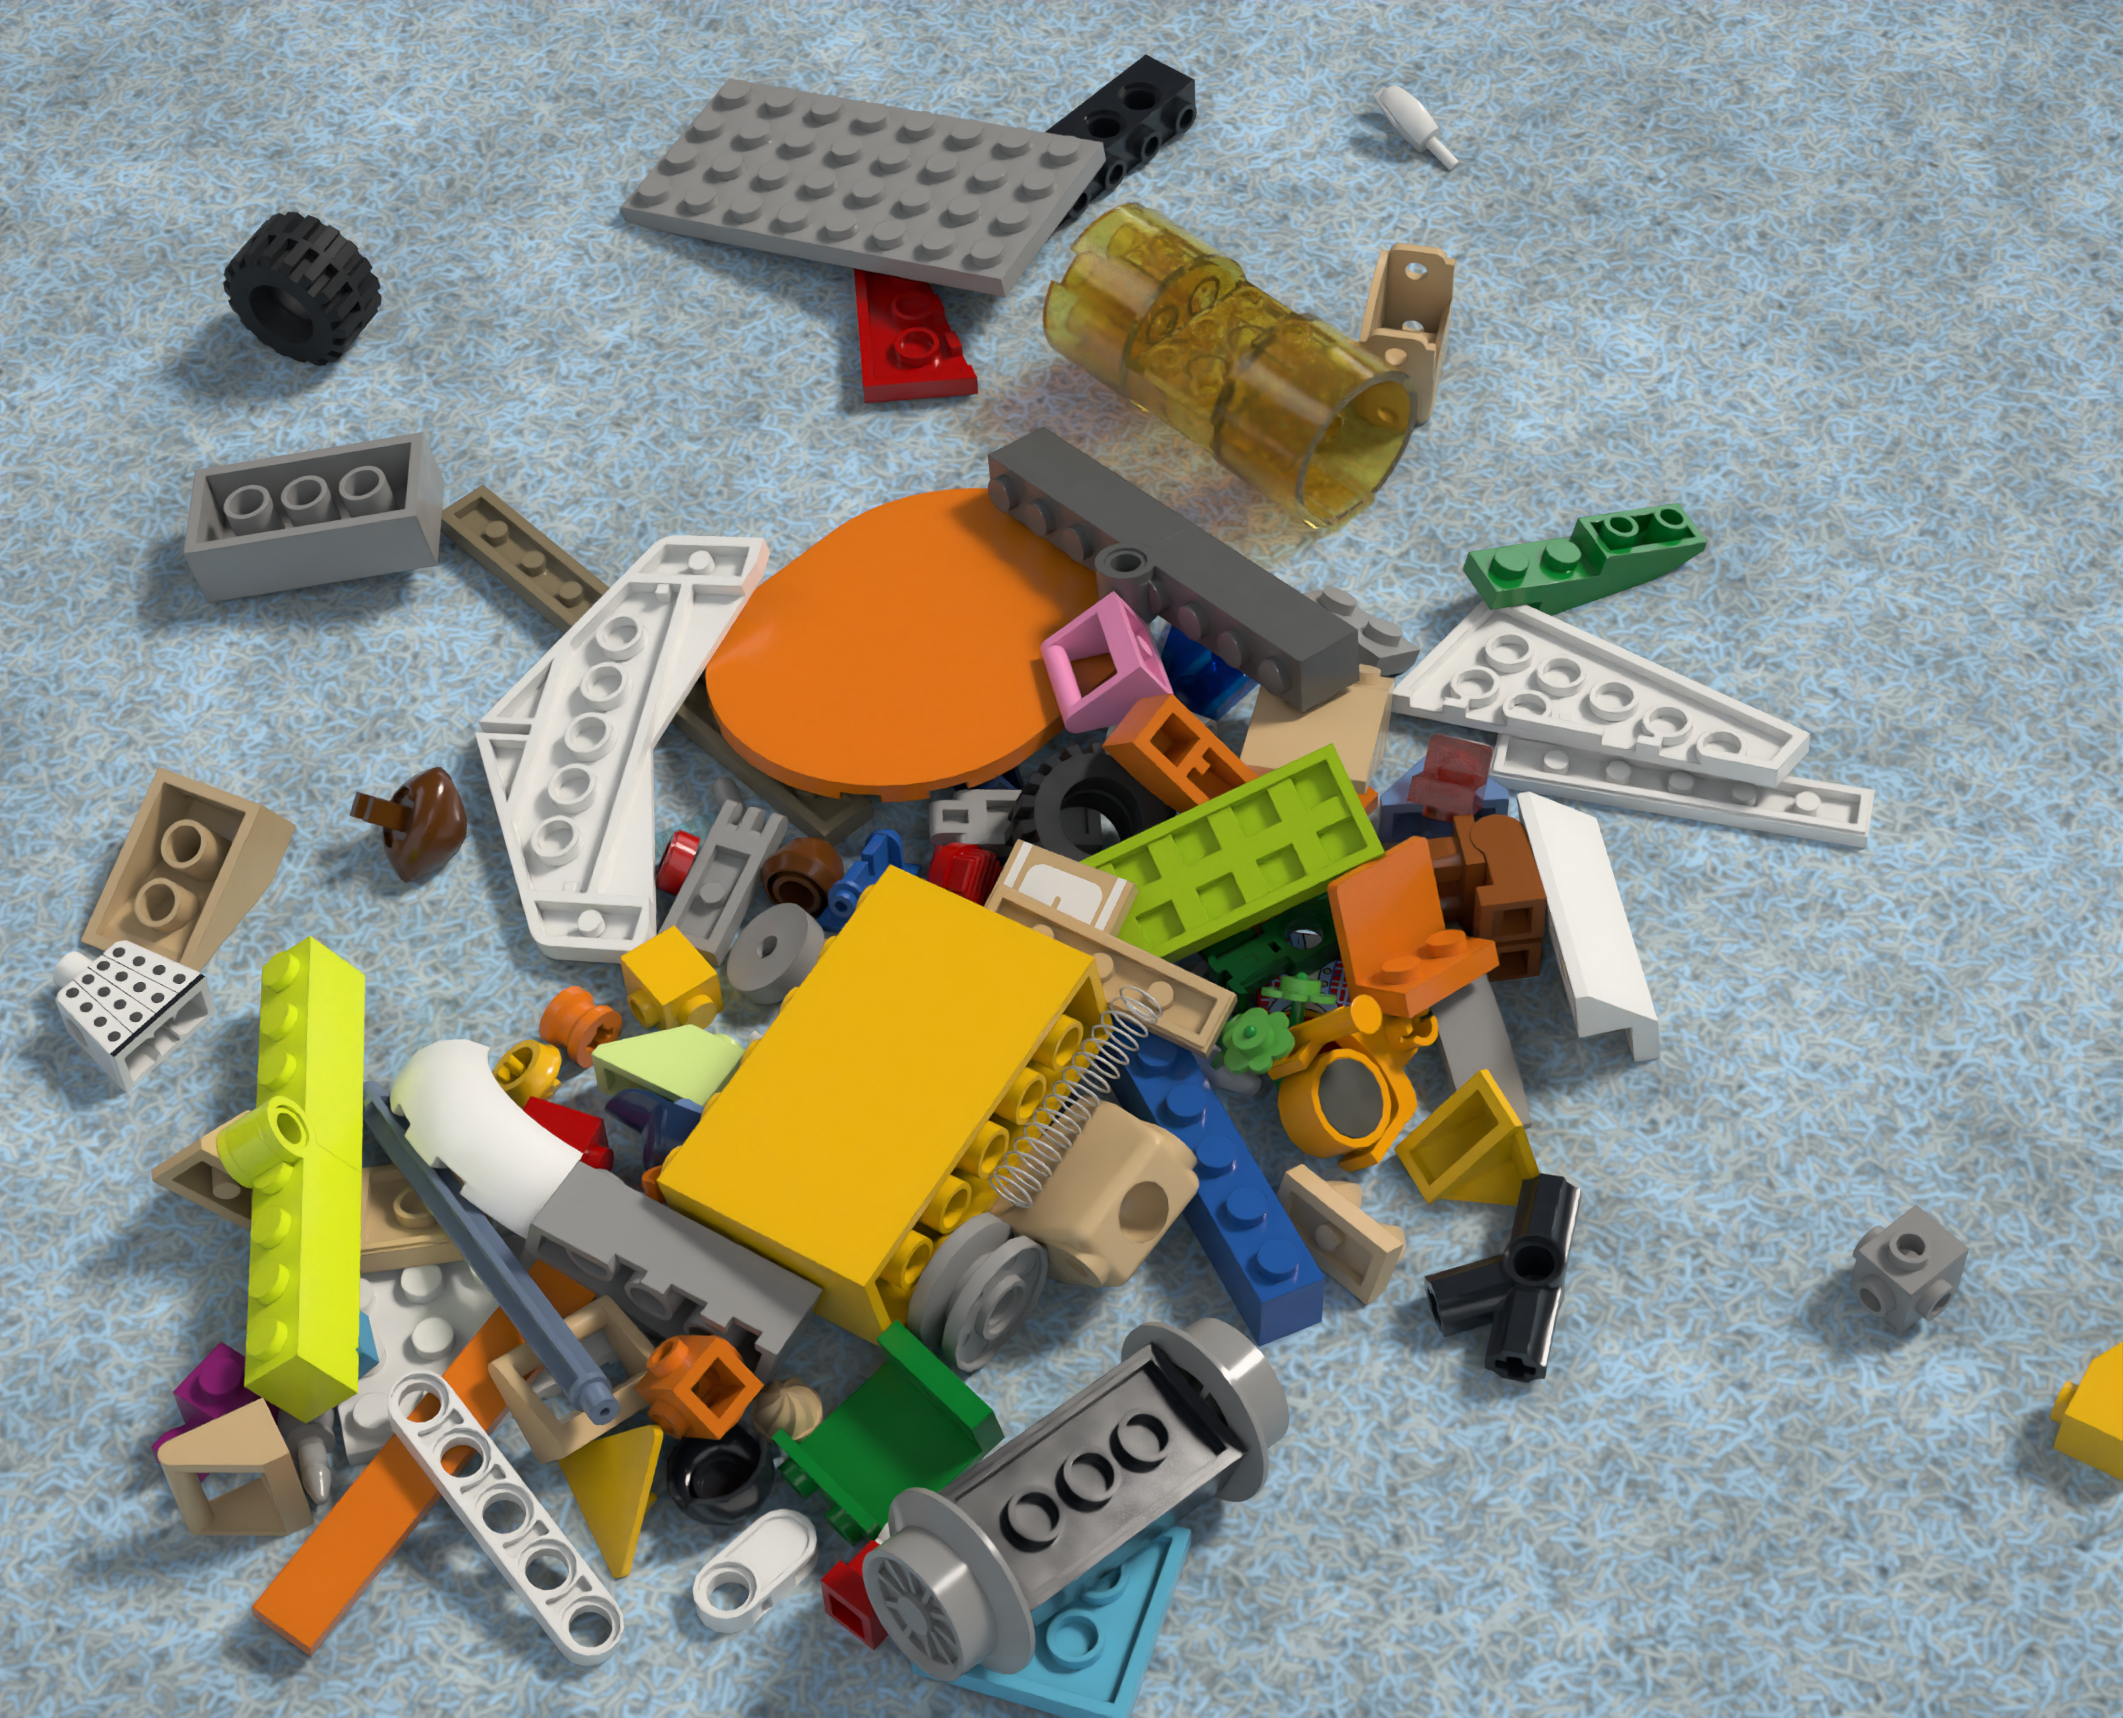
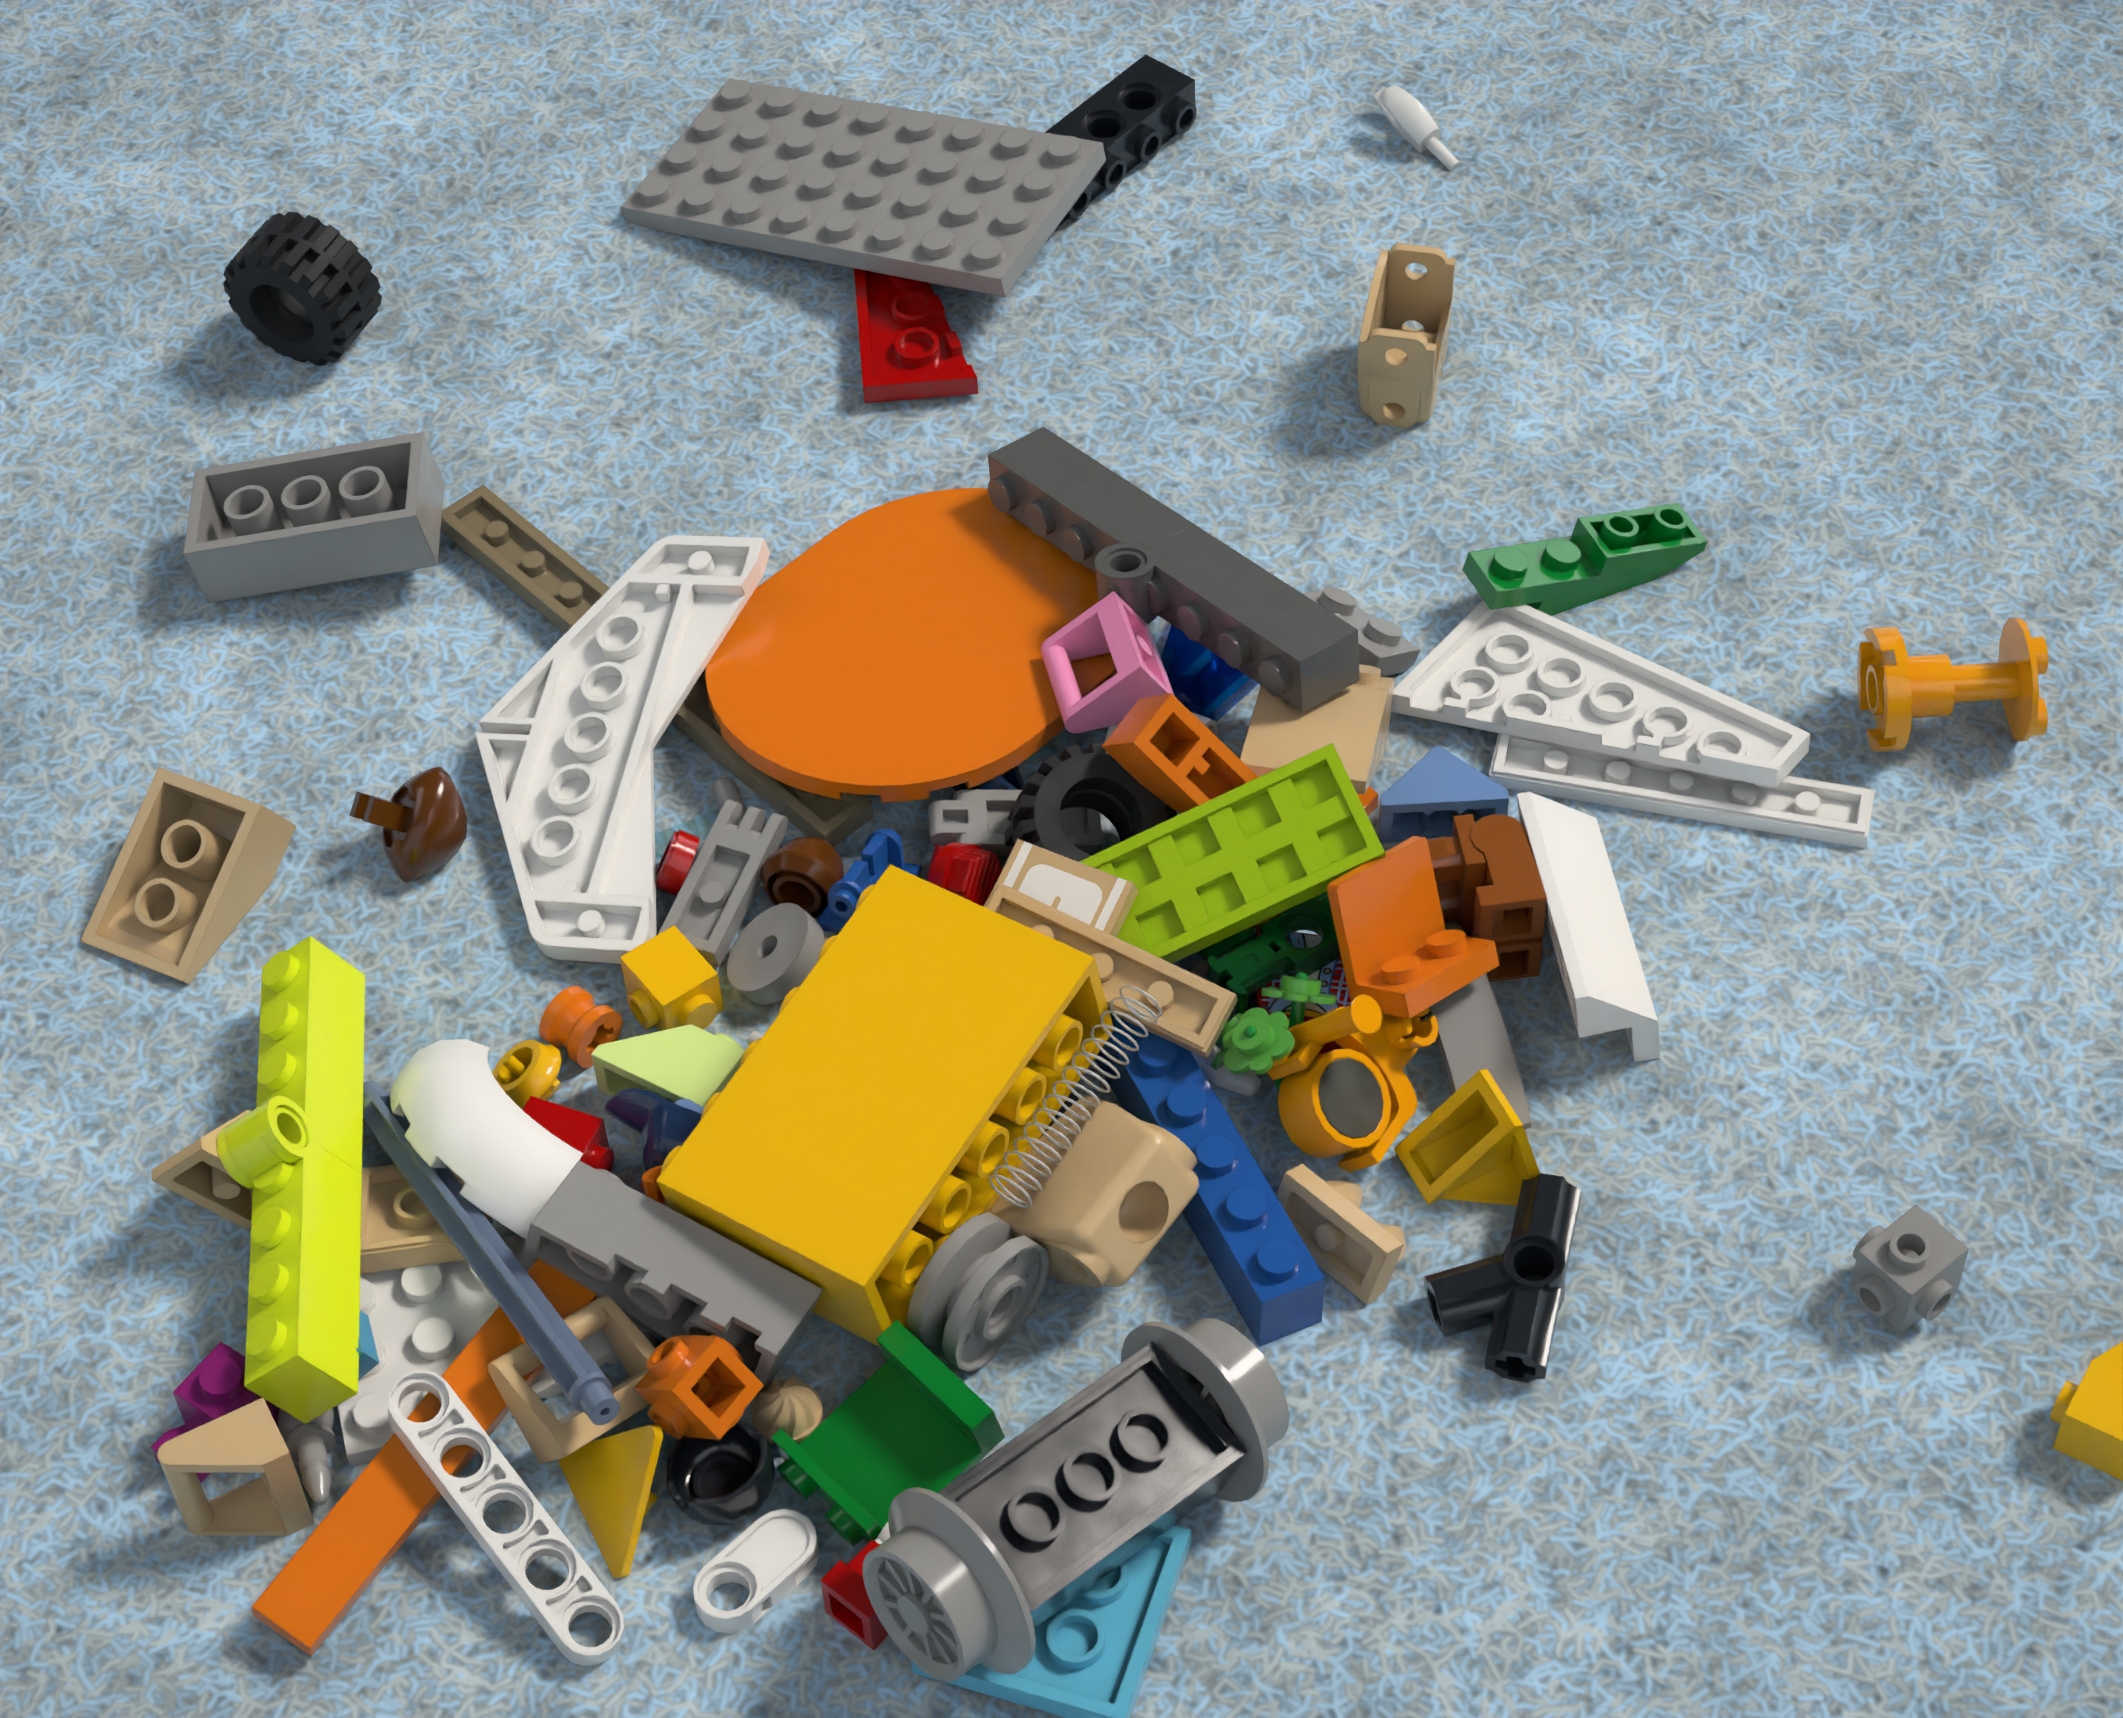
white torso [53,940,217,1093] -> none
clear yellow cylinder [1043,202,1418,533] -> none
clear red bracket [1407,733,1494,823] -> none
none -> light orange piece [1857,617,2048,752]

